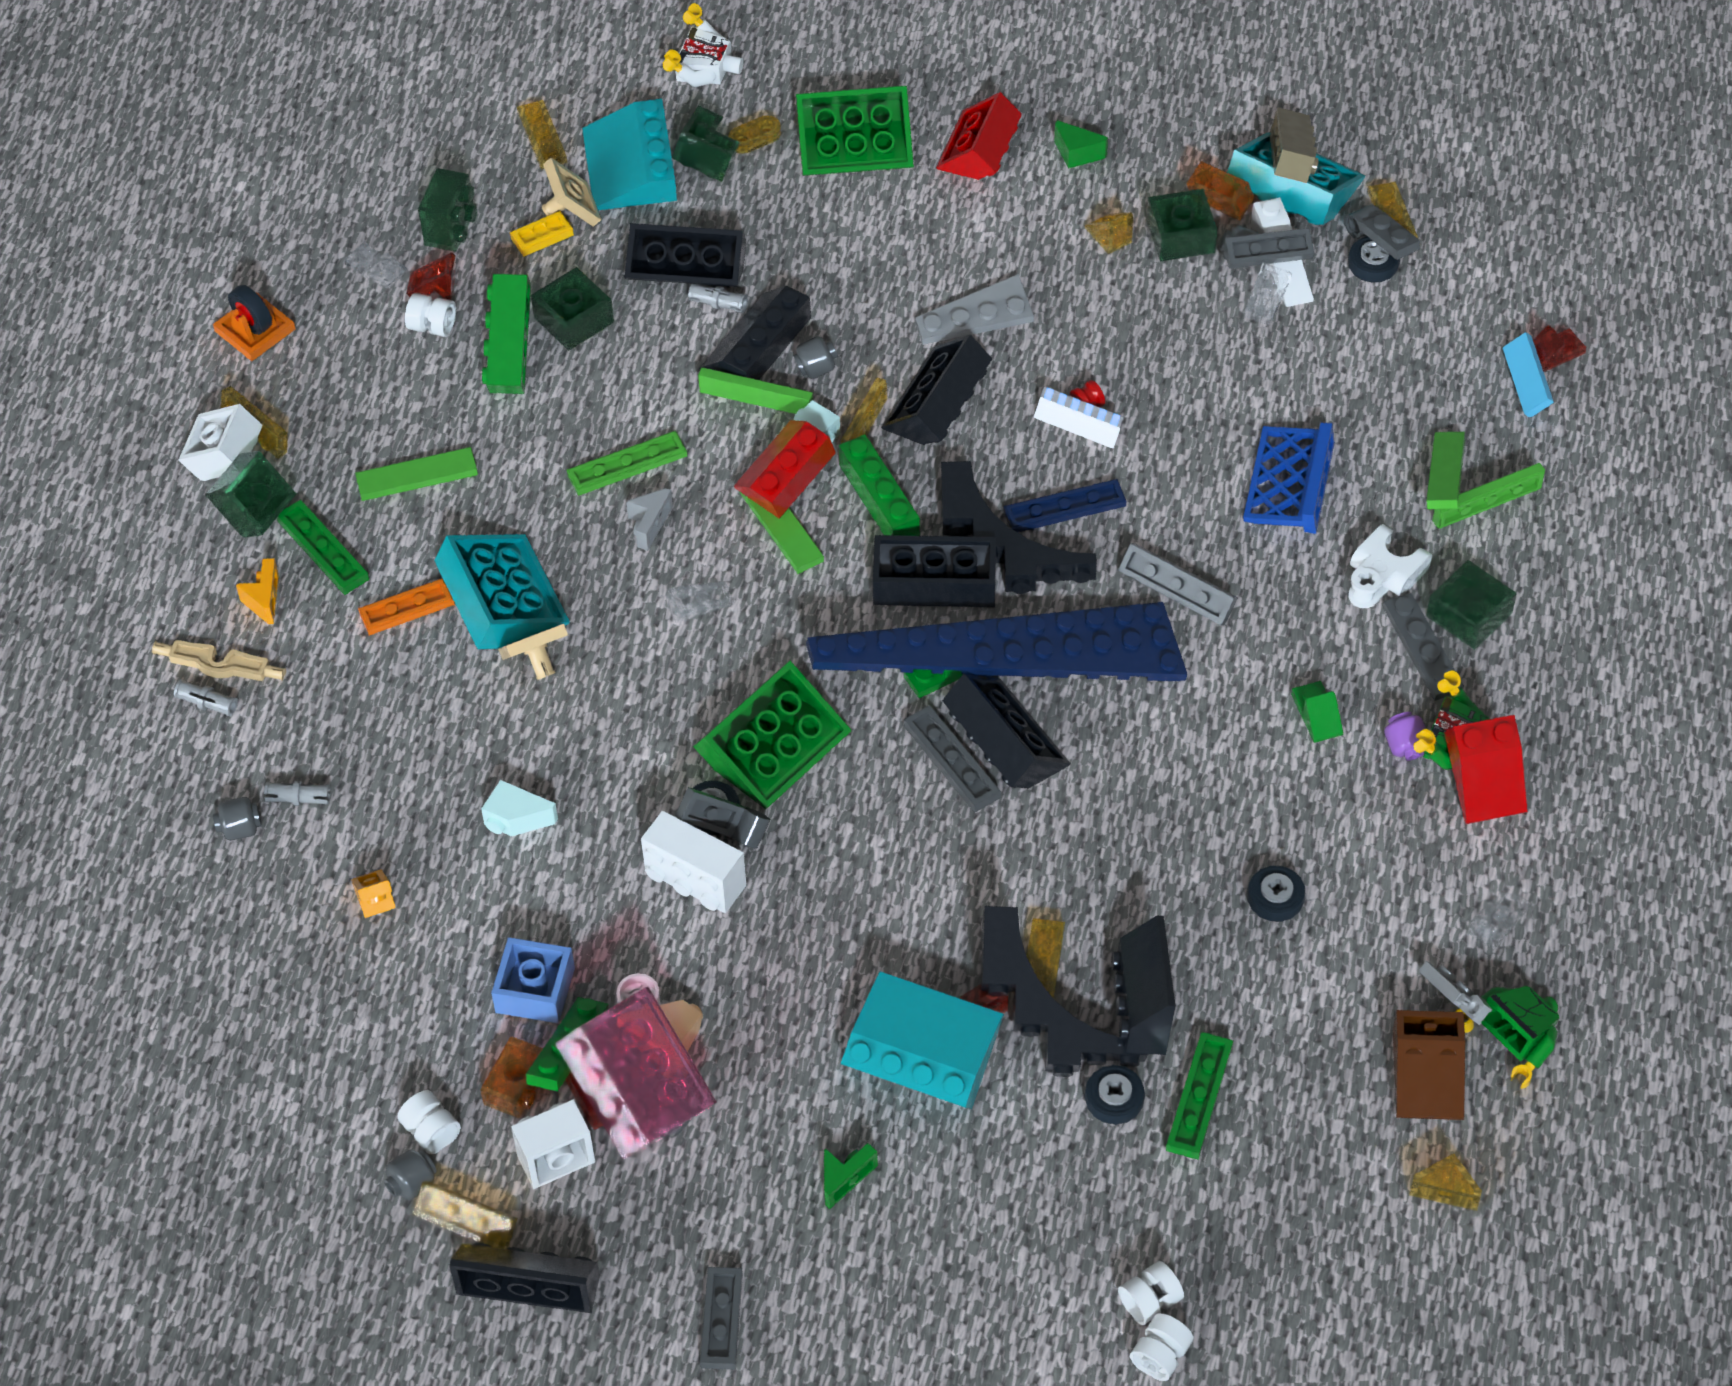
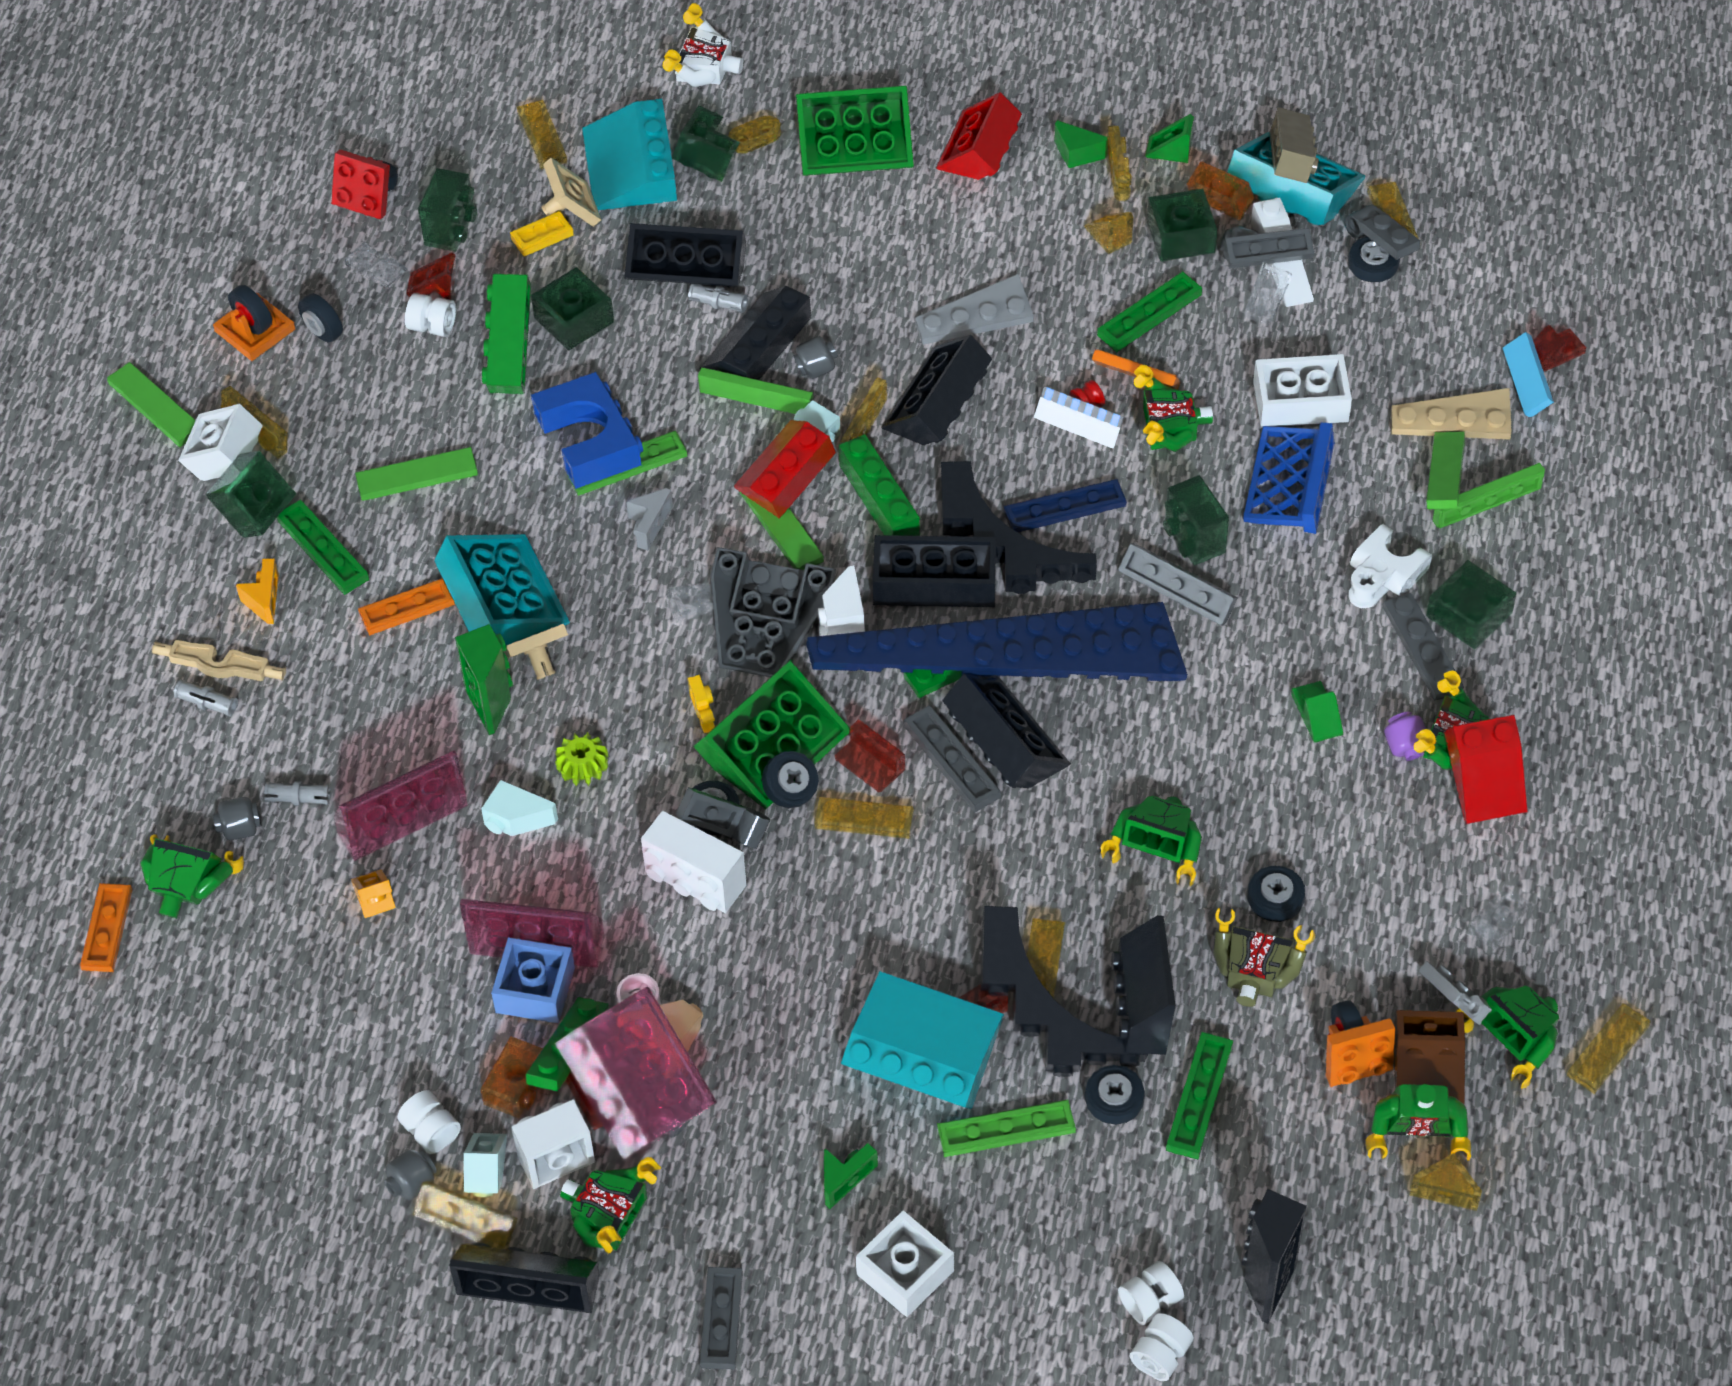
none -> orange tile [80,883,133,972]
none -> bright green tile [107,362,196,447]
none -> green torso [140,834,244,919]
none -> black wheel [298,293,343,343]
none -> red plate [331,149,398,220]
none -> clear pink slope [334,750,468,861]
none -> green slope [455,624,513,735]
none -> clear pink slope [460,899,604,968]
none -> light aqua slope [464,1133,507,1197]
none -> blue arch [531,372,643,489]
none -> lime gear [555,732,608,786]
none -> torso [560,1157,661,1254]
none -> yellow plate [688,675,715,733]
none -> dark grey wedge [711,547,836,677]
none -> black wheel [761,751,819,808]
none -> clear yellow plate [815,797,914,839]
none -> white slope [818,566,865,636]
none -> clear red panel [835,719,905,792]
none -> white brick [856,1210,954,1317]
none -> bright green tile [937,1099,1076,1157]
none -> orange tile [1092,349,1181,390]
none -> green plate [1097,271,1202,353]
none -> green torso [1100,796,1202,887]
none -> clear yellow plate [1107,125,1132,201]
none -> torso [1134,364,1213,452]
none -> green slope [1145,114,1194,163]
none -> clear green brick [1163,475,1229,566]
none -> olive torso [1213,908,1315,1007]
none -> black slope [1242,1189,1307,1324]
none -> white brick [1253,354,1352,428]
none -> orange plate [1326,1000,1395,1087]
none -> green torso [1365,1084,1471,1161]
none -> tan wing [1391,388,1511,439]
none -> clear yellow tile [1567,1003,1651,1094]

